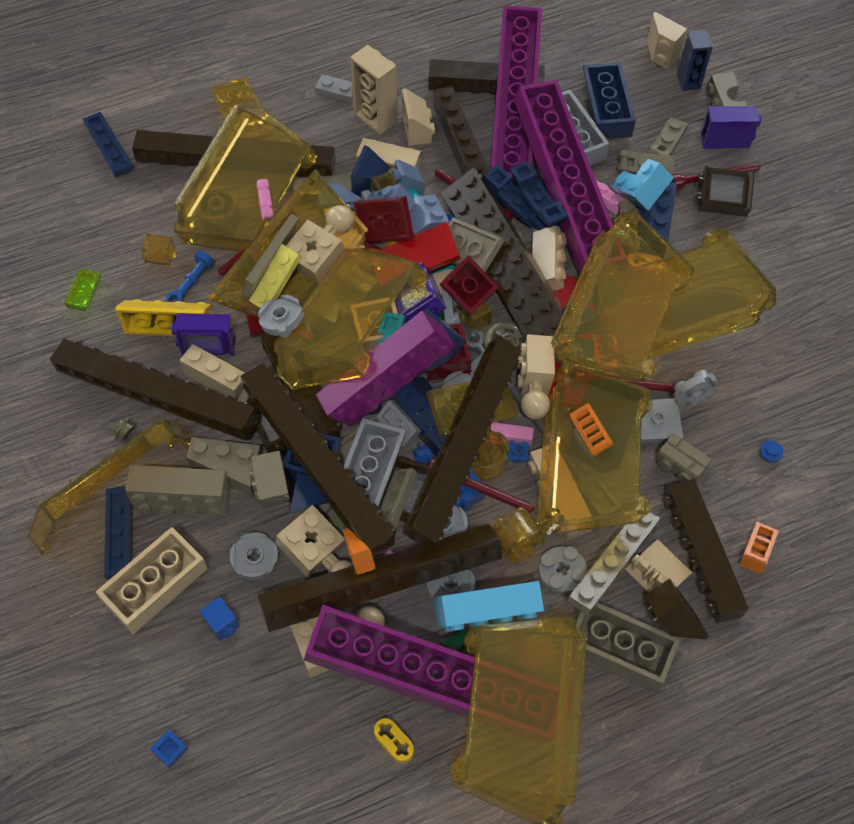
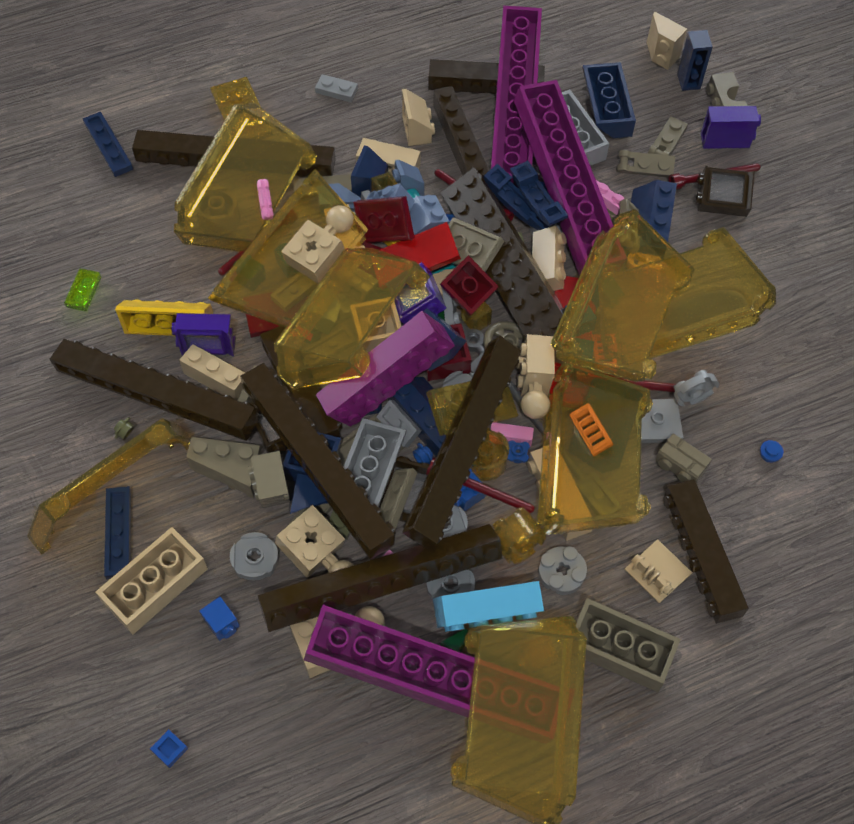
dark tan brick [125,465,231,518] -> none
clear yellow brick [141,234,176,266] -> none
blue piece [166,250,215,302] -> none
dark tan tile [242,214,299,302] -> none
light yellow plate [249,244,302,308] -> none
light grey plate [258,295,305,337] -> none
orange slope [343,528,375,575] -> none
tan brick [350,45,397,135] -> none
yellow beam [374,718,414,764] -> none
teal plate [377,311,406,346] -> none
dark tan plate [567,507,660,615] -> none
medium azure brick [611,159,674,211] -> none
dark brown slope [646,579,709,640] -> none
orange slope [740,521,779,574] -> none

